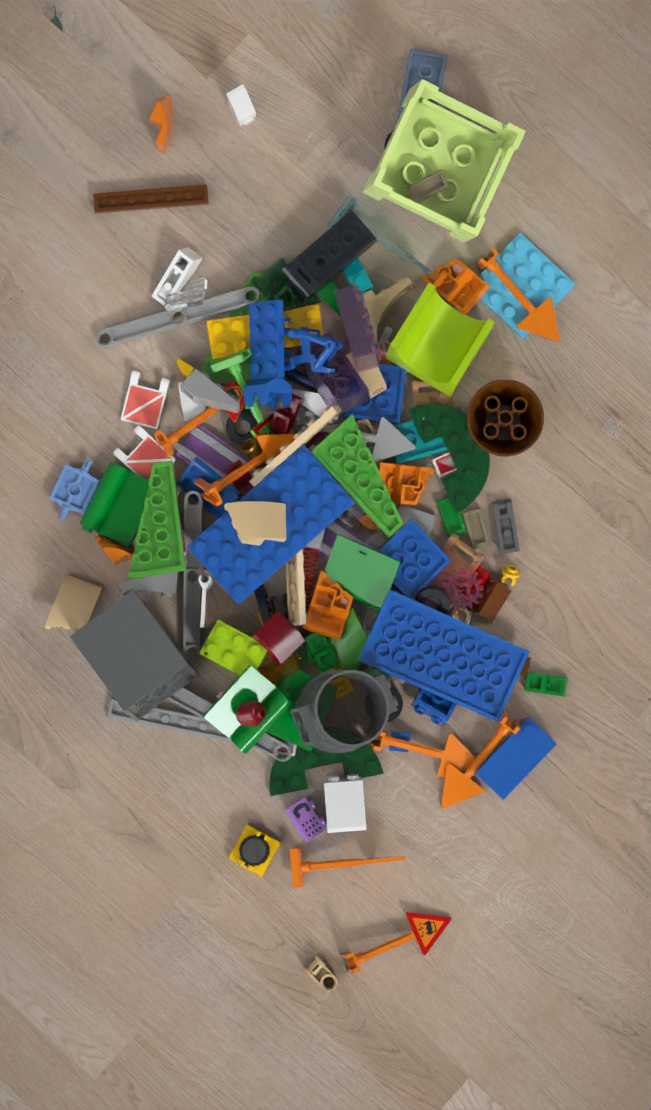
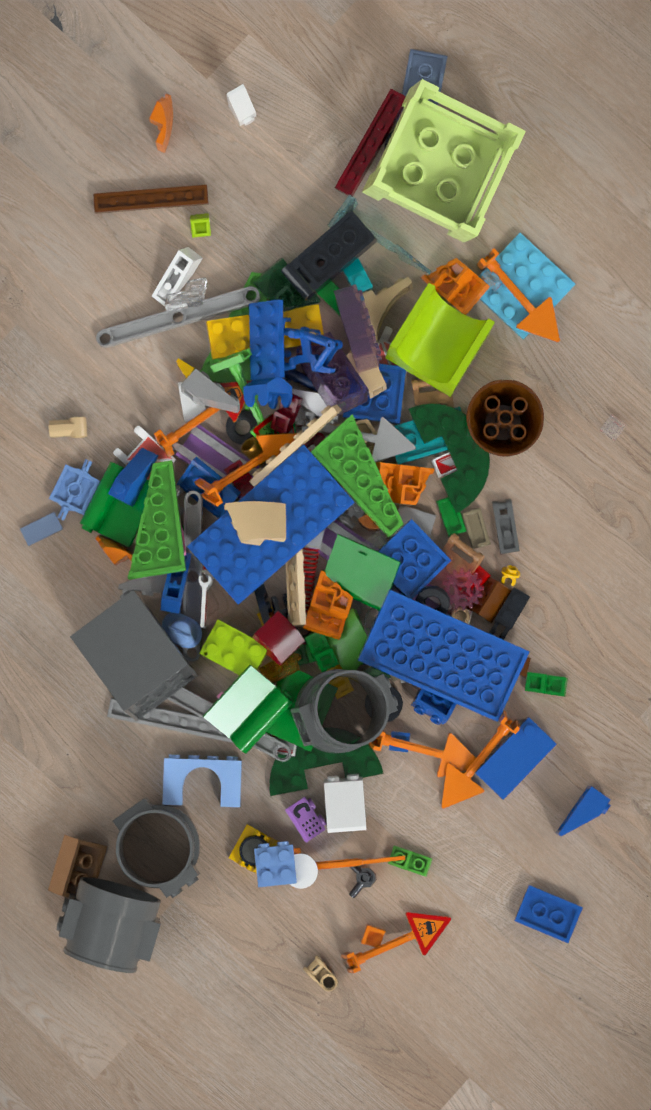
tan slope [45,574,102,629] -> none
coral flag [121,370,170,429] -> none
dark red head [236,701,266,727] -> none
dark tan tile [407,169,450,203] -> none
none -> sand blue tile [20,512,63,546]
none -> medium nougat slope [48,835,107,898]
none -> tan piece [49,417,87,438]
none -> dark grey cylinder [56,877,161,973]
none -> blue slope [108,448,158,507]
none -> dark grey cylinder [113,797,200,898]
none -> blue slope [160,553,192,614]
none -> light blue piece [162,612,202,648]
none -> light blue arch [162,754,242,807]
none -> lime slope [190,213,211,238]
none -> medium blue plate [254,841,297,887]
none -> white sticker [290,854,318,889]
none -> dark red plate [334,89,406,198]
none -> black piece [349,866,377,898]
none -> orange panel [361,924,386,947]
none -> bright green slope [388,845,433,877]
none -> clear plate [481,270,501,291]
none -> black hinge [489,587,530,640]
none -> blue plate [514,885,583,943]
none -> blue slope [556,786,611,836]

